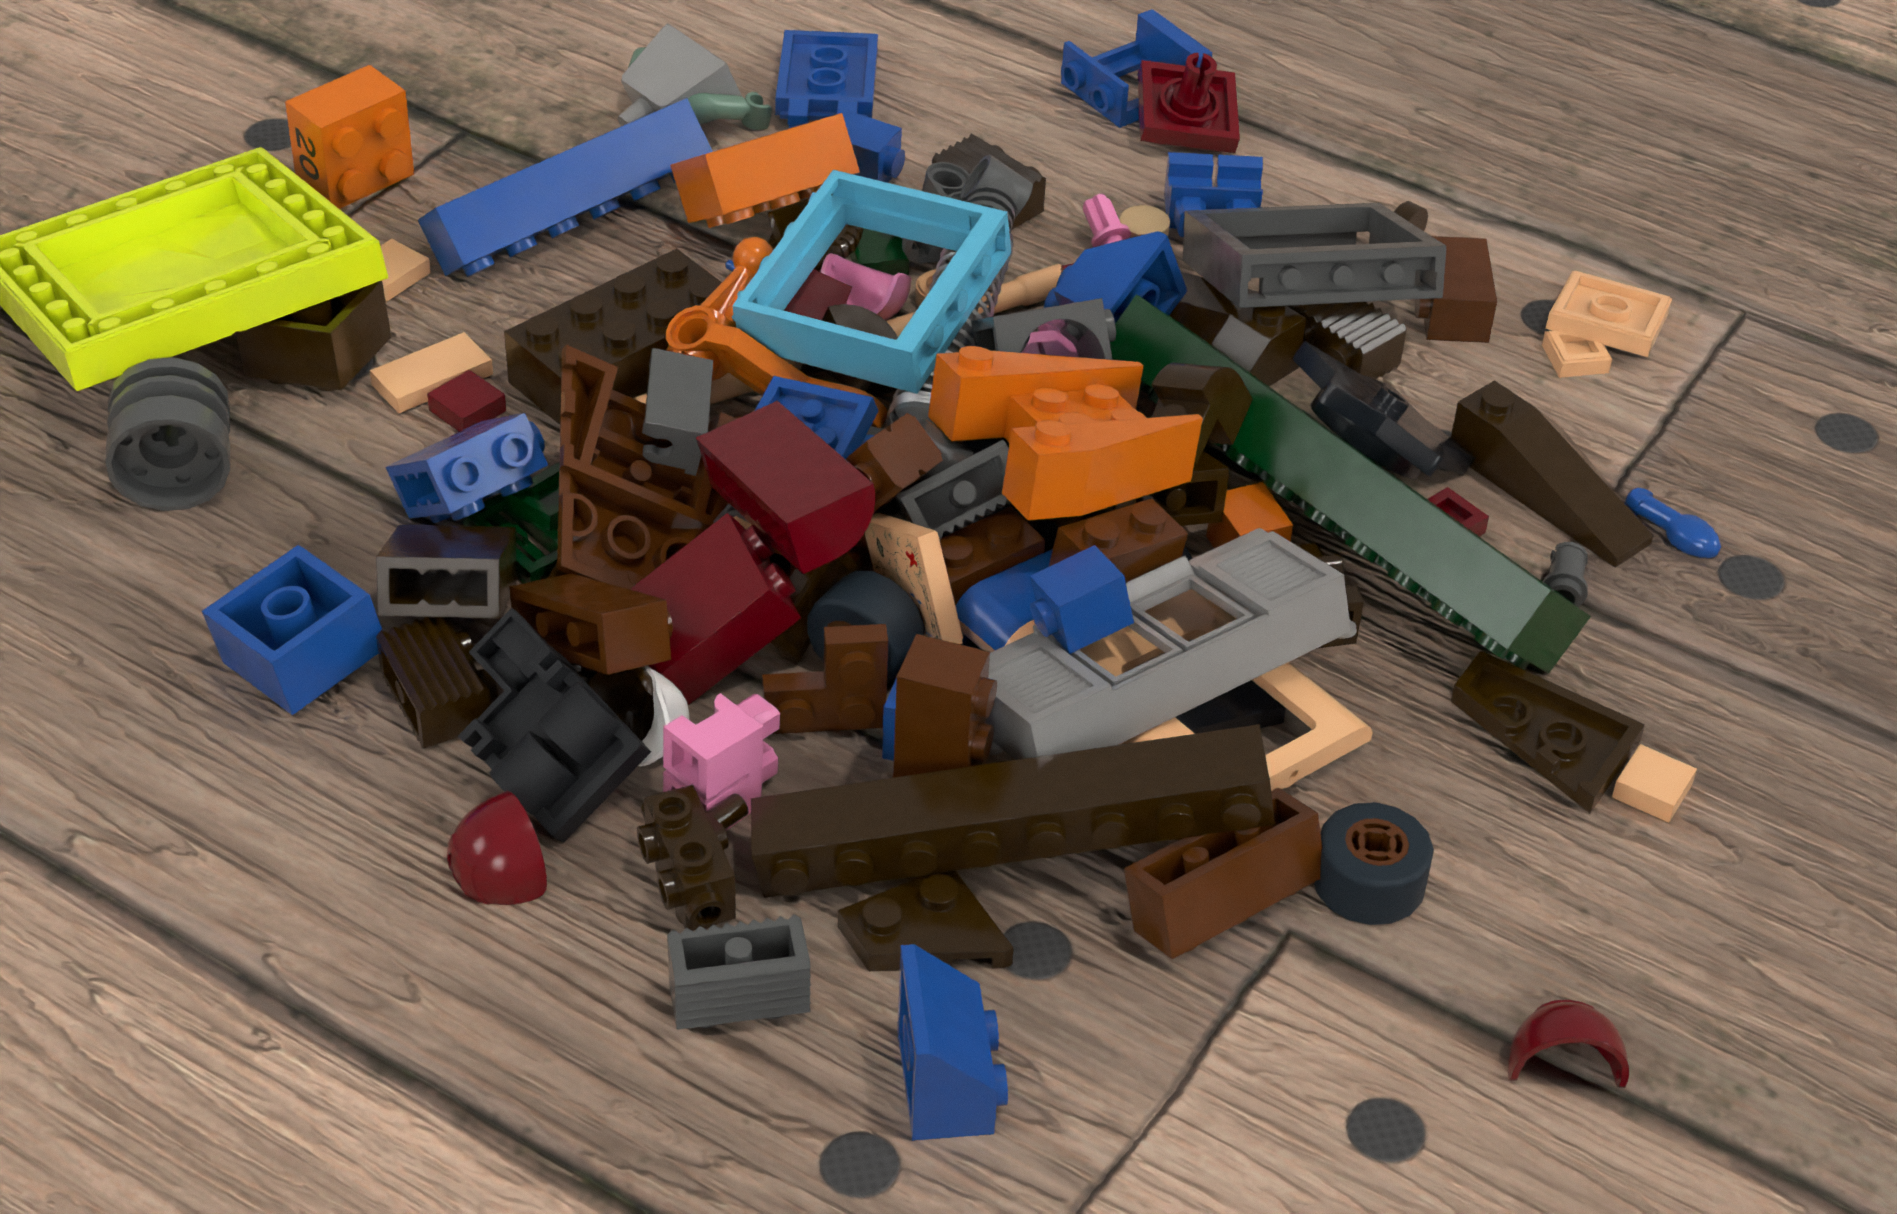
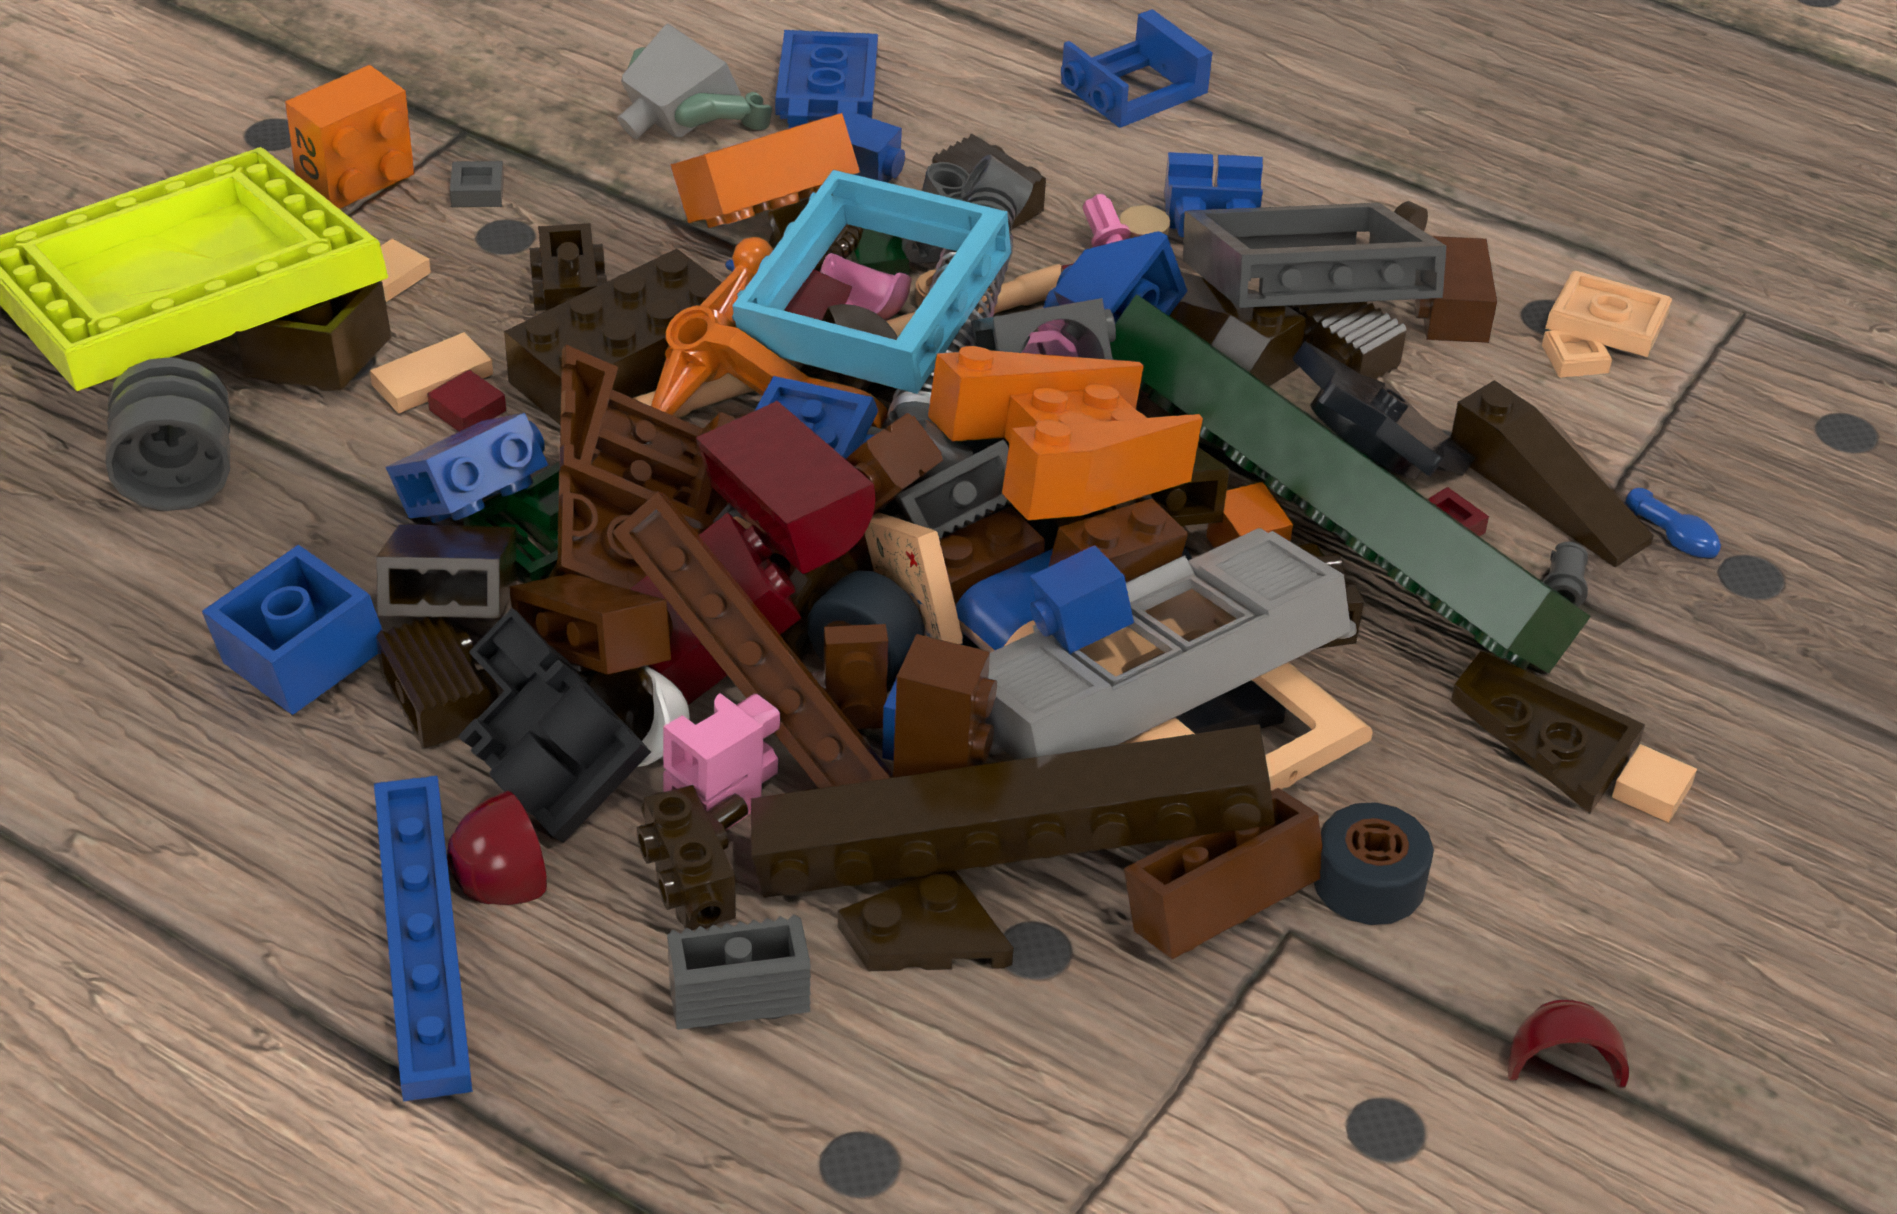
blue brick [418,98,713,277] -> none
dark grey hinge [642,348,713,476] -> none
blue slope [897,944,1008,1141] -> none
dark red plate [1137,53,1240,153] -> none
dark brown brick [1151,362,1253,465] -> none
none -> blue plate [374,776,473,1102]
none -> dark grey tile [450,161,504,207]
none -> dark brown brick [529,223,607,311]
none -> reddish brown plate [612,492,893,788]

